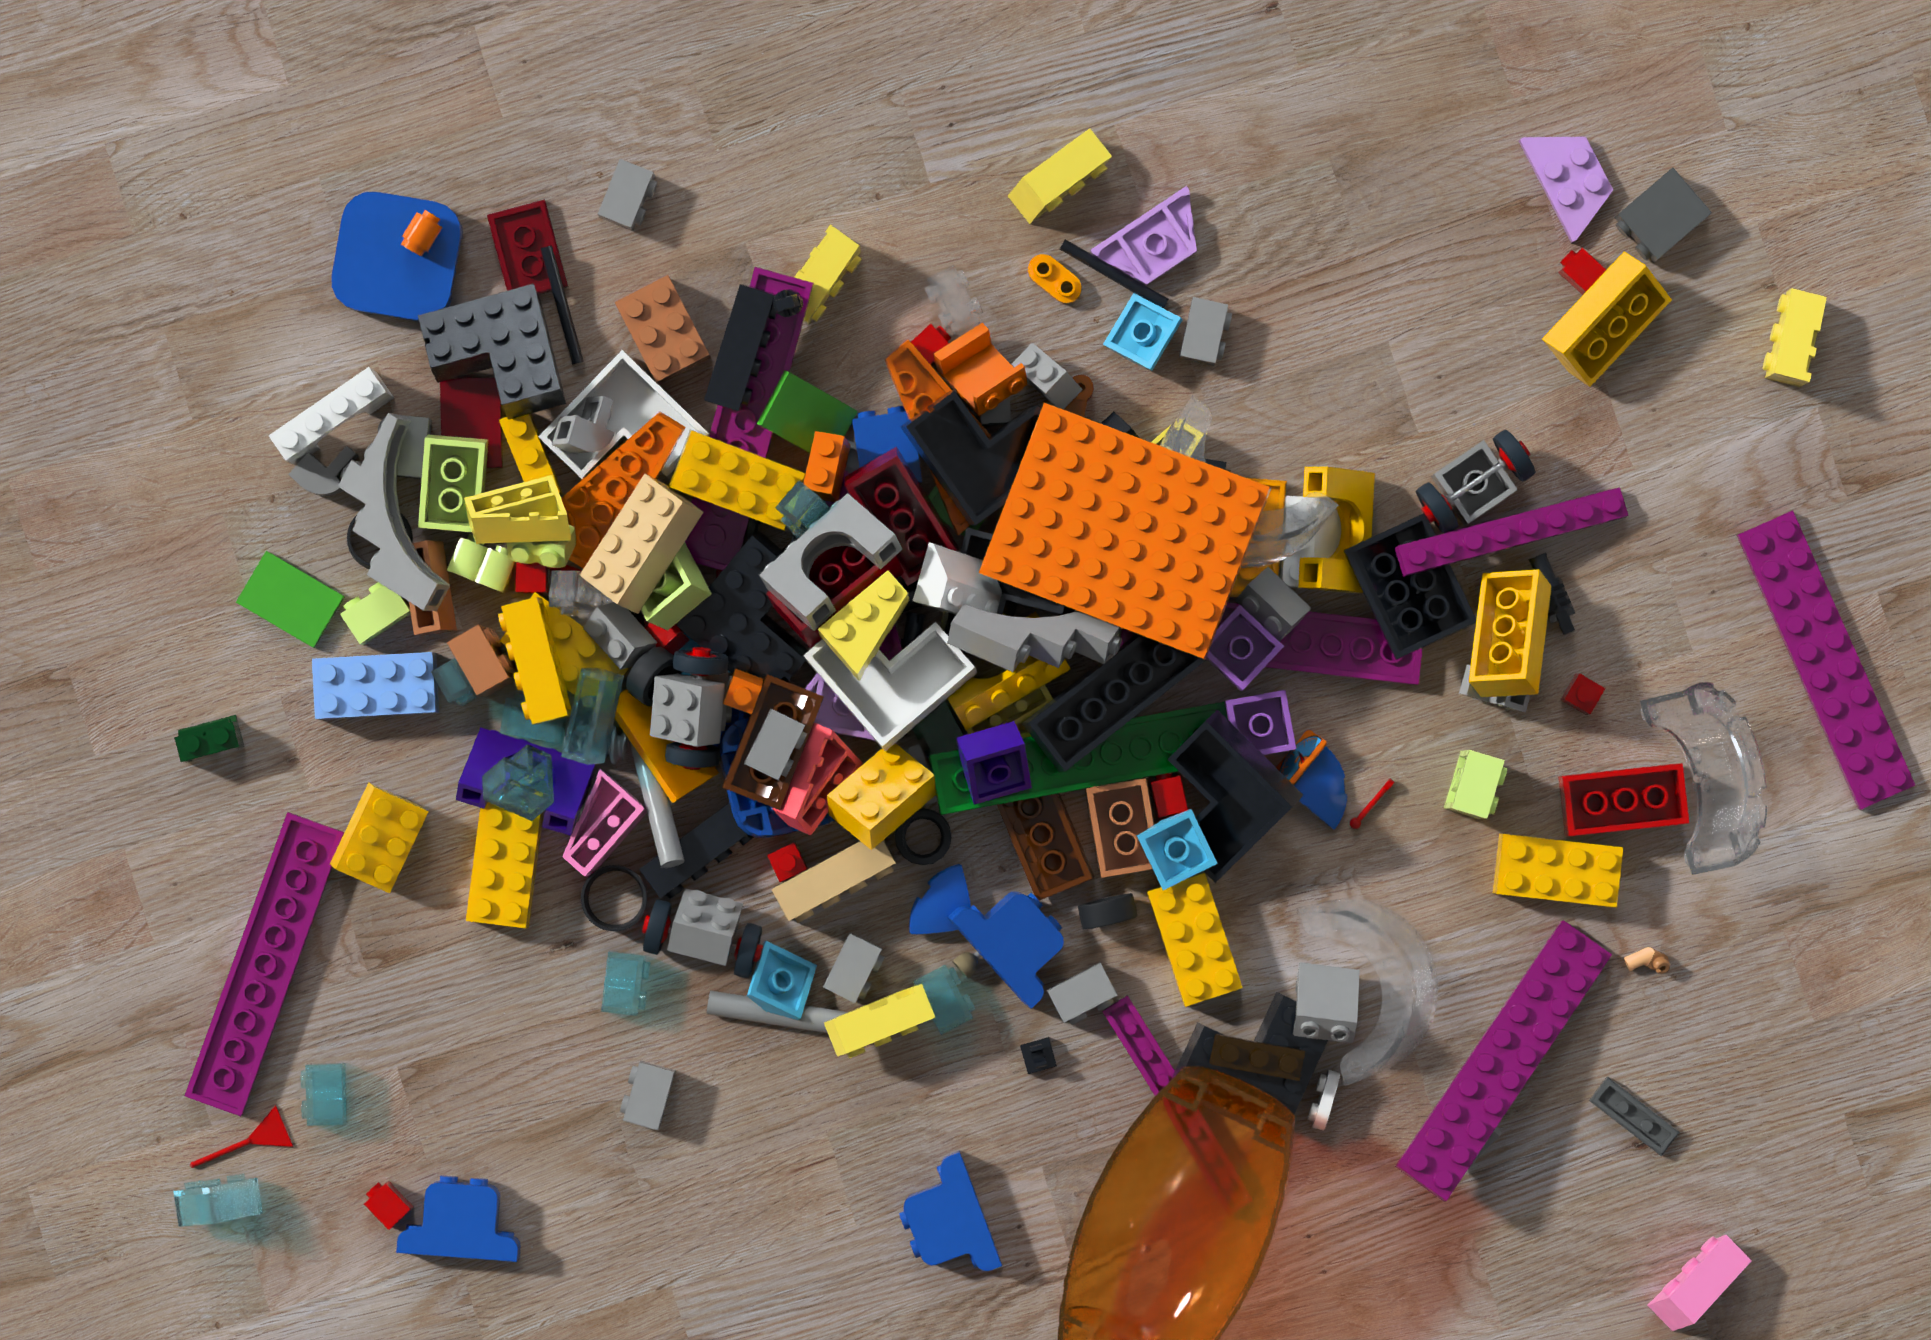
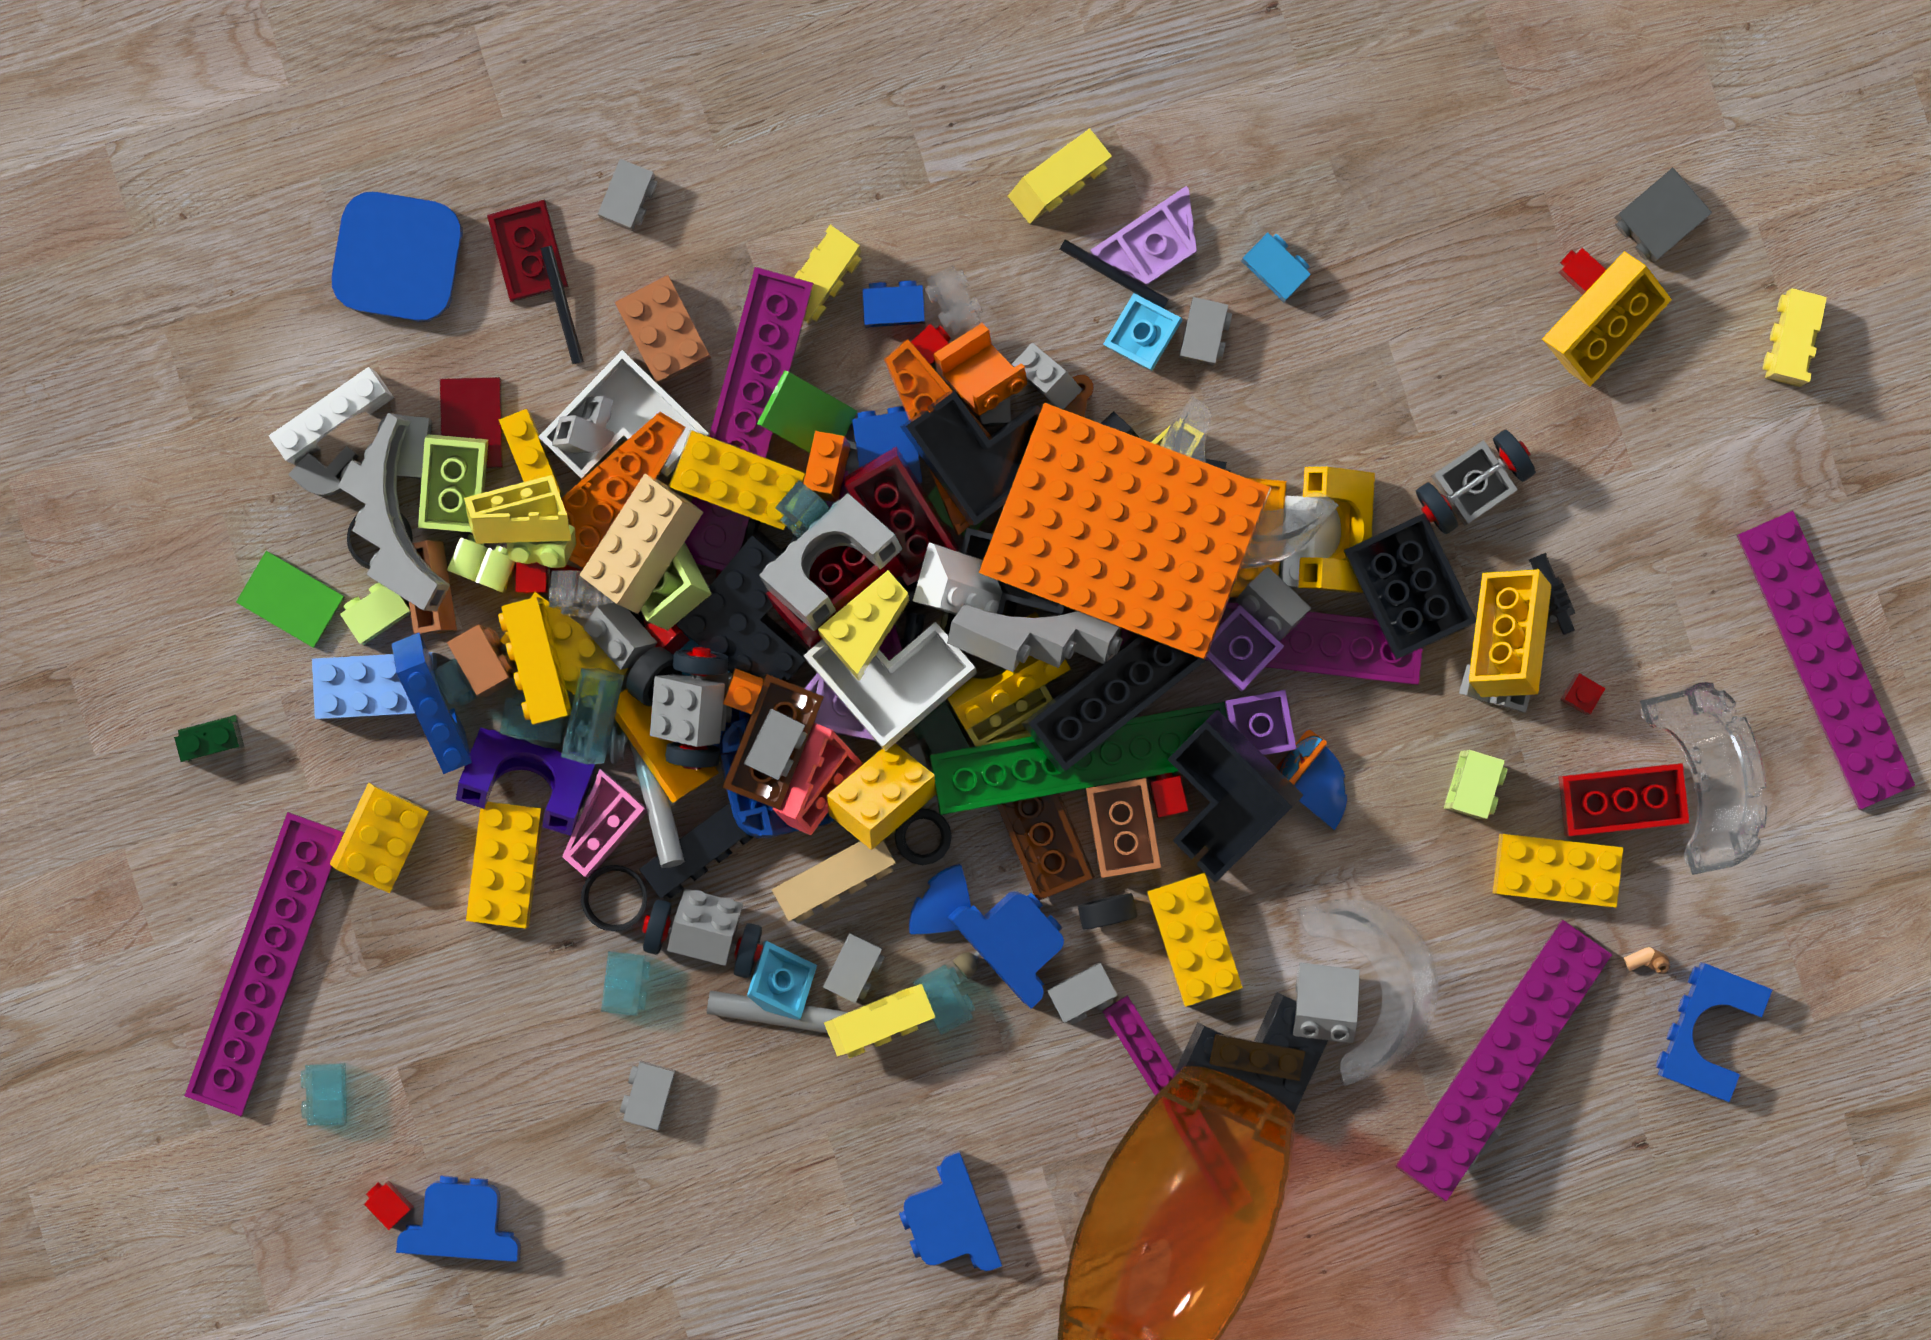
clear light blue brick [173,1173,263,1227] -> none
red piece [190,1105,294,1168] -> none
orange brick [401,210,443,257] -> none
piece [418,284,566,420] -> none
clear light blue brick [482,744,554,821] -> none
black brick [704,284,777,411] -> none
red brick [767,842,808,882] -> none
black hinge [773,289,803,317] -> none
dark purple slope [956,721,1032,805] -> none
black tile [1020,1037,1057,1074] -> none
light orange plate [1028,254,1081,304] -> none
medium azure slope [1137,809,1218,890] -> none
white plate [1308,1069,1340,1131] -> none
red hinge [1349,778,1395,829] -> none
magenta plate [1395,487,1629,577] -> none
lavender wing [1519,137,1613,243] -> none
dark grey tile [1589,1077,1680,1156] -> none
bright pink wedge [1647,1235,1752,1331] -> none
none -> blue arch [392,632,472,774]
none -> blue brick [863,281,925,328]
none -> dark azure brick [1241,232,1311,303]
none -> blue arch [1656,962,1773,1102]

